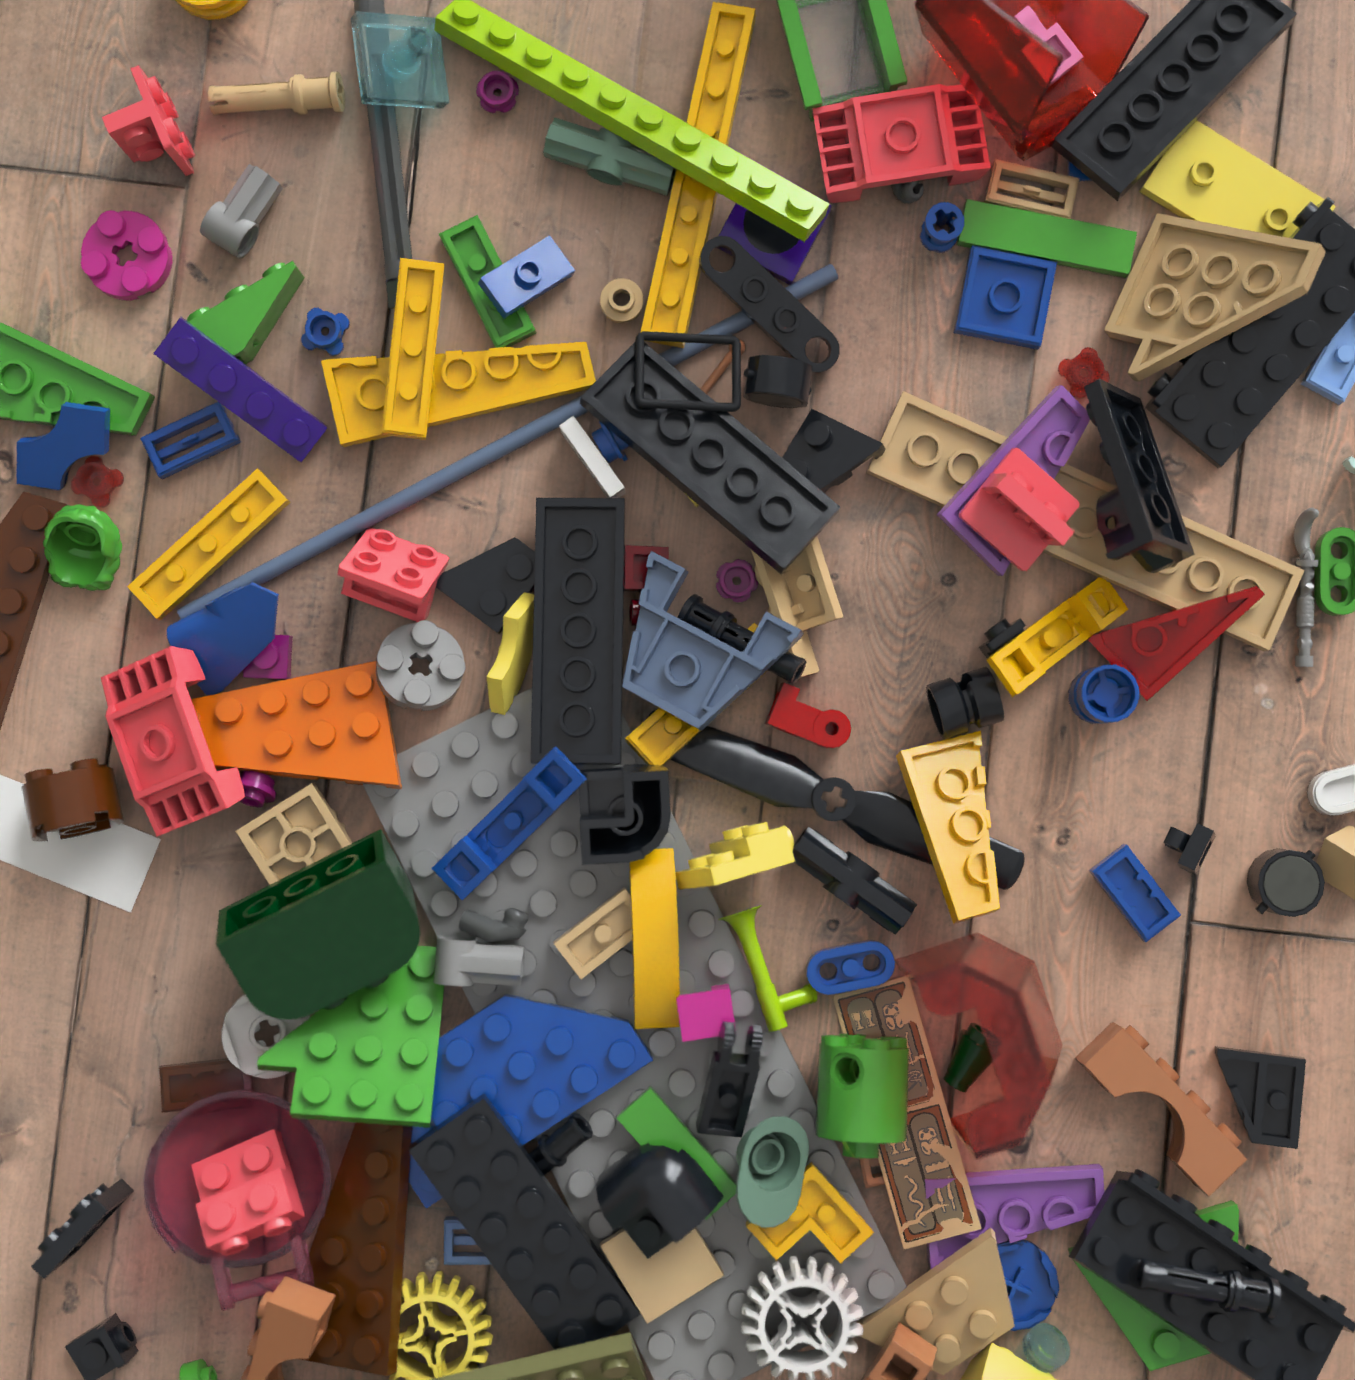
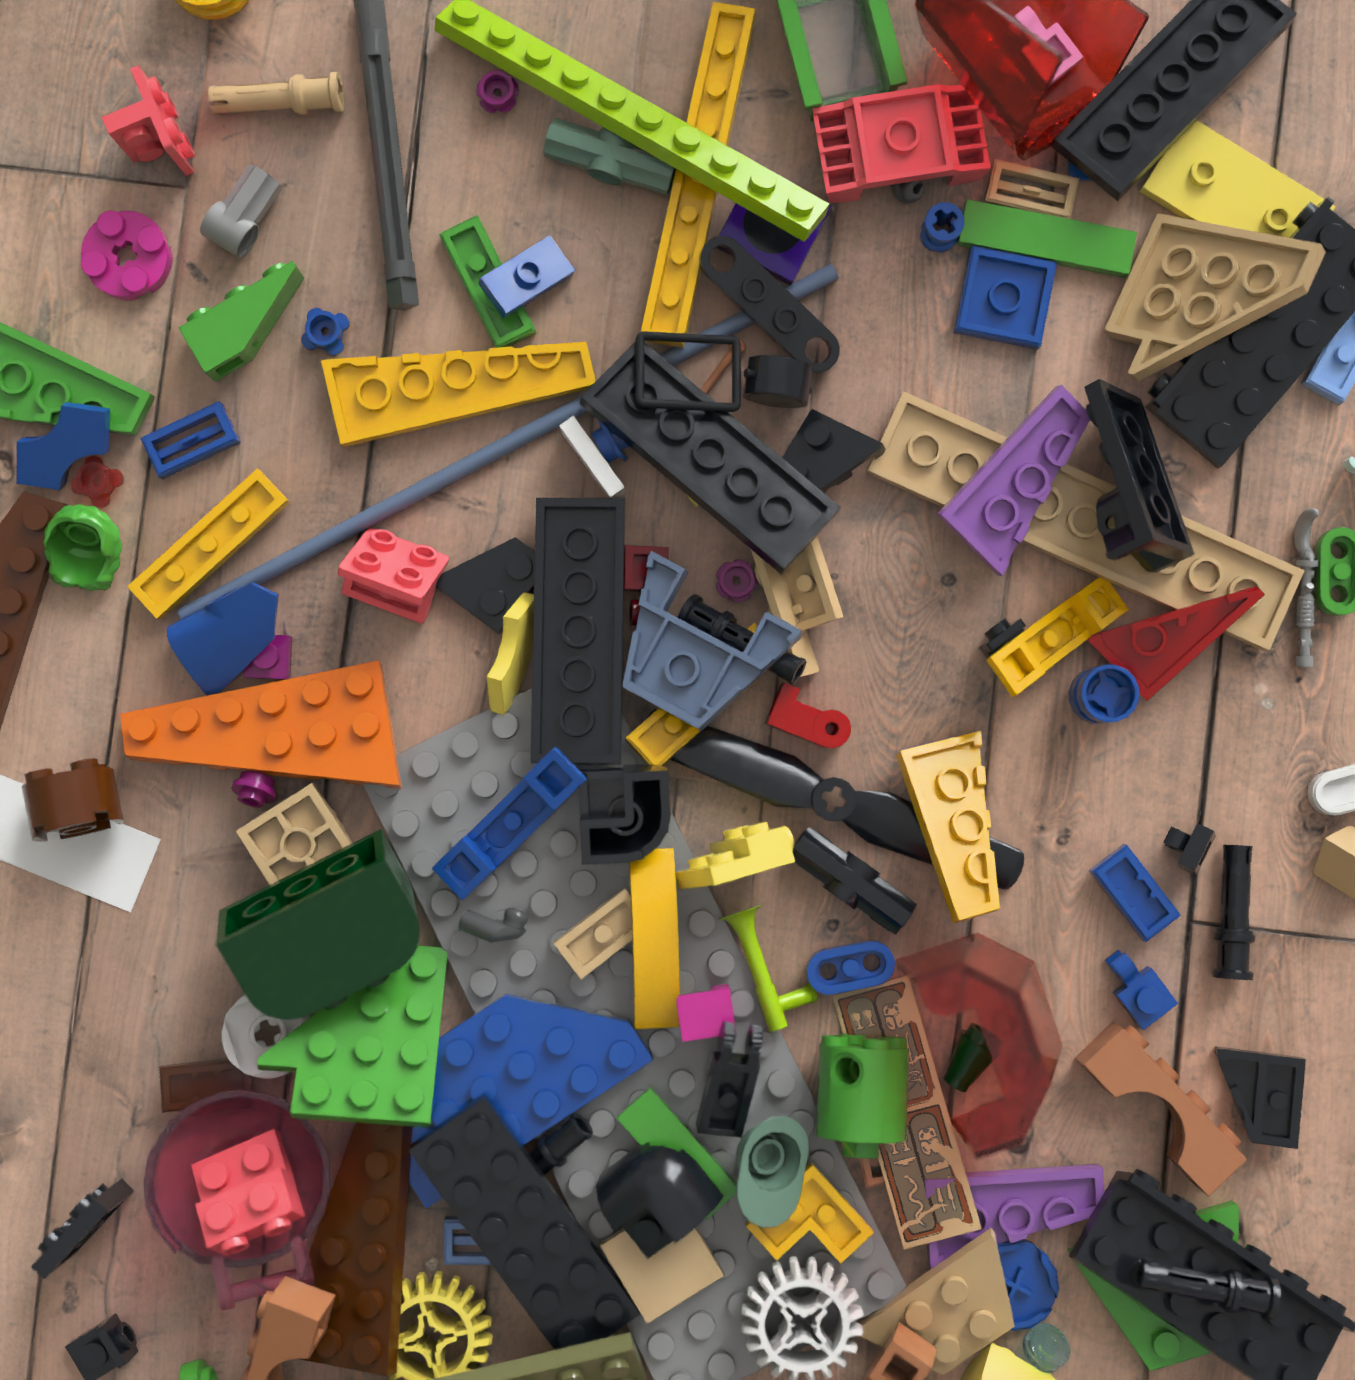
coral plate [101,646,245,836] -> none
dark purple plate [153,317,327,462] -> none
clear light blue tile [350,11,449,109] -> none
light grey plate [376,620,465,711] -> none
yellow tile [382,258,445,440] -> none
light grey piece [433,937,525,986] -> none
tan plate [600,278,644,323] -> none
black wheel [926,667,1004,740] -> none
coral bracket [959,448,1080,571] -> none
clear red plate [1058,347,1110,399] -> none
piece [1247,848,1325,917] -> none
none -> blue plate [1105,949,1178,1030]
none -> black pin [1212,845,1255,980]

